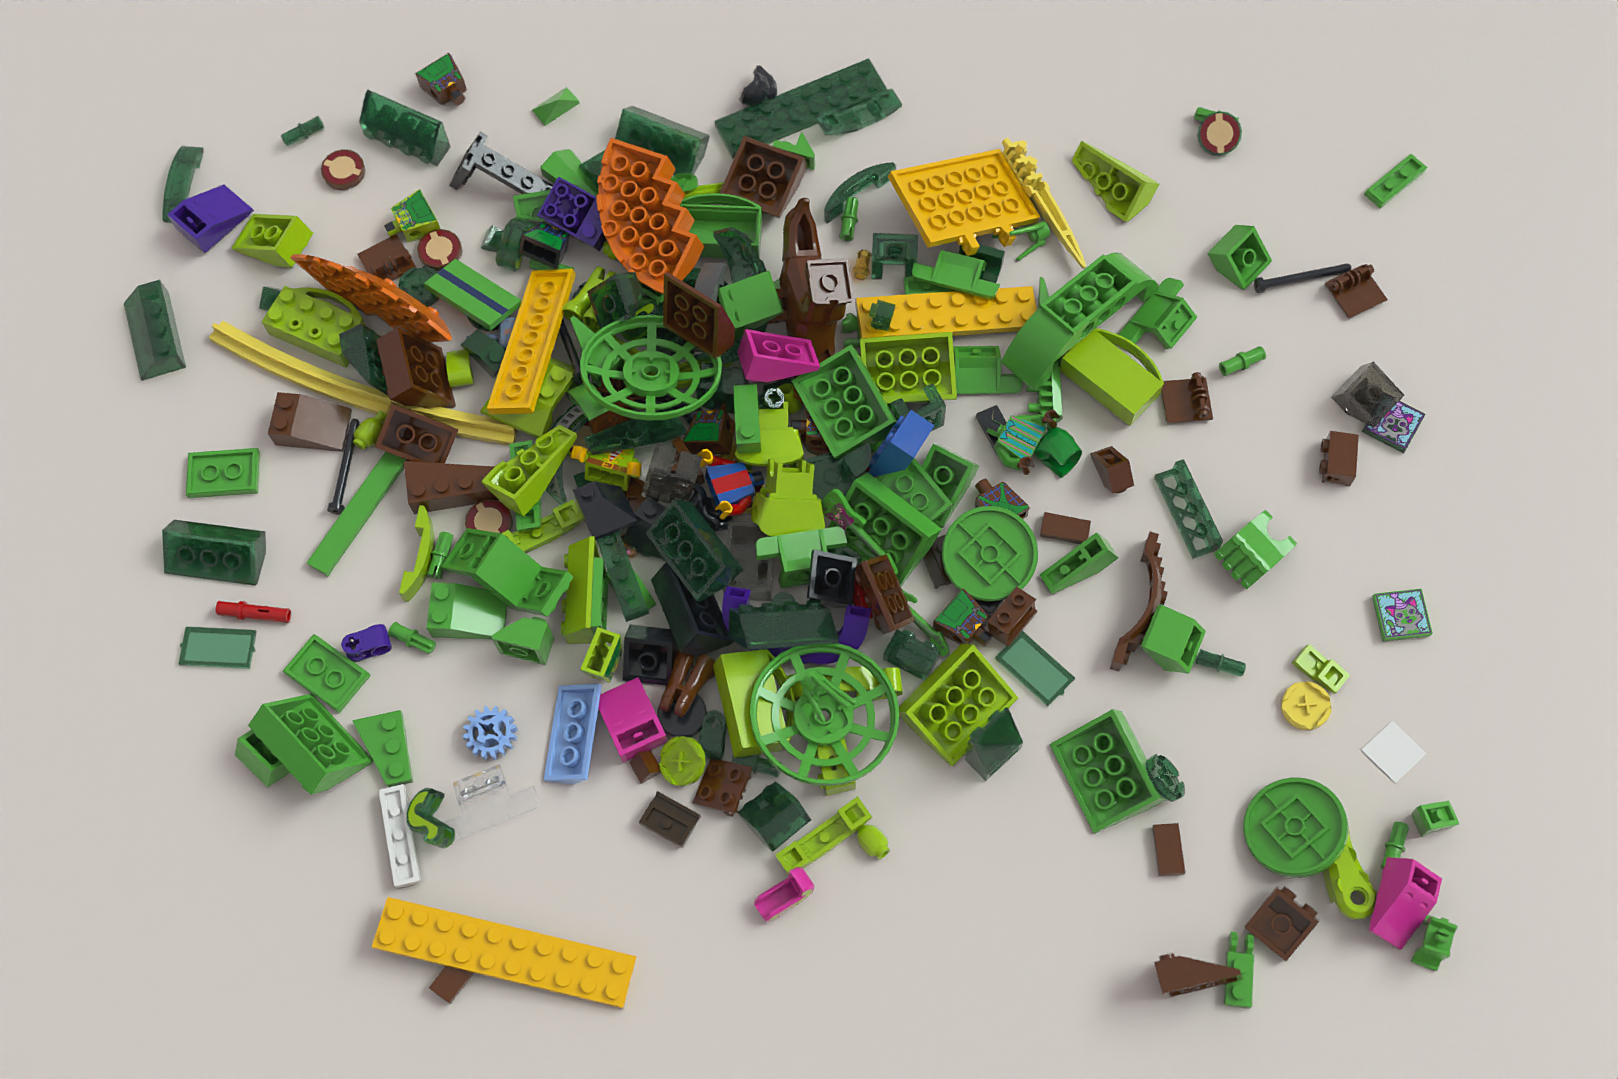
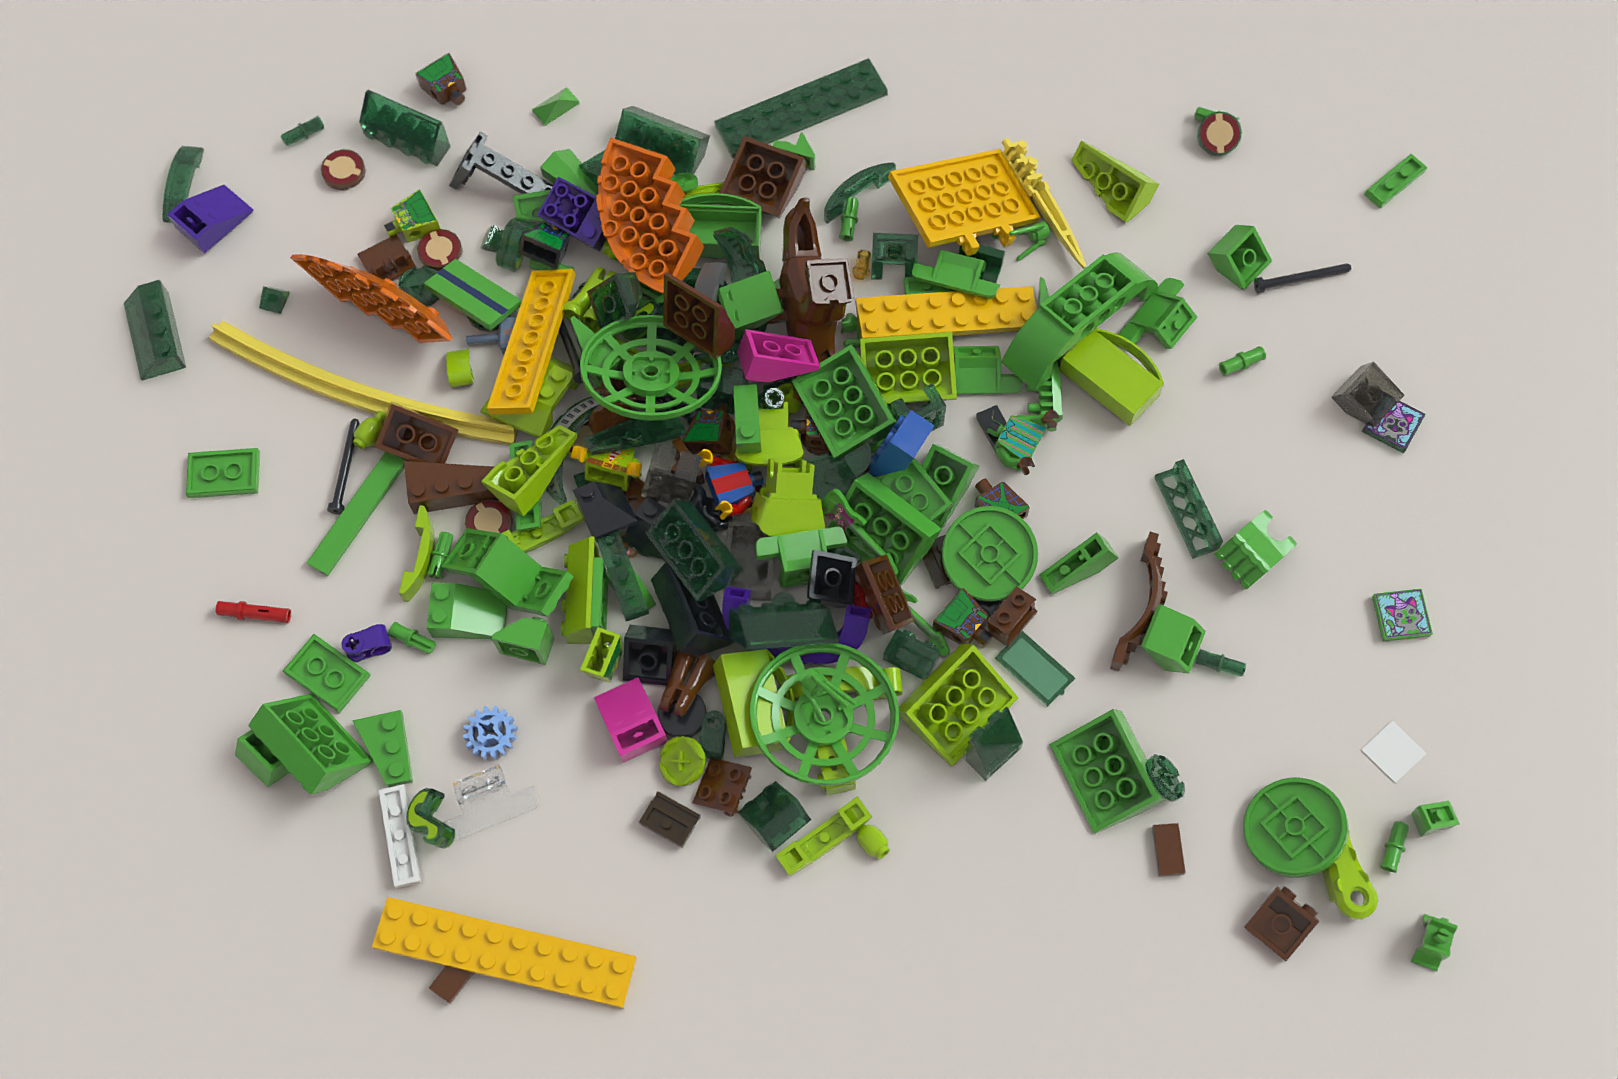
clear green slope [162,519,266,586] -> none
clear green piece [179,627,257,669] -> none
lime slope [231,214,313,268] -> none
lime piece [261,286,369,368] -> none
slope [268,392,352,452] -> none
clear green slope [339,323,388,396] -> none
reddish brown slope [376,327,456,408] -> none
dark green slope [461,329,505,378] -> none
light blue slope [544,684,602,784] -> none
bright green slope [566,382,609,421] -> none
reddish brown slope [629,750,661,784] -> none
clear green axle [732,754,782,778] -> none
black hair [739,65,778,106] -> none
dark pink animal [754,867,814,922] -> none
clear green slope [815,88,902,135] -> none
clear green plate [869,300,896,331] -> none
green piece [1033,427,1082,478] -> none
reddish brown tile [1040,512,1091,544] -> none
reddish brown slope [1090,446,1134,493] -> none
reddish brown slope [1154,953,1243,998] -> none
reddish brown hinge [1162,372,1213,423] -> none
bright green hinge [1224,931,1254,1008] -> none
light yellow tile [1281,681,1332,731] -> none
lime slope [1292,644,1350,694] -> none
reddish brown hinge [1319,431,1359,486] -> none
reddish brown hinge [1325,264,1388,319] -> none
dark pink slope [1369,857,1442,950] -> none

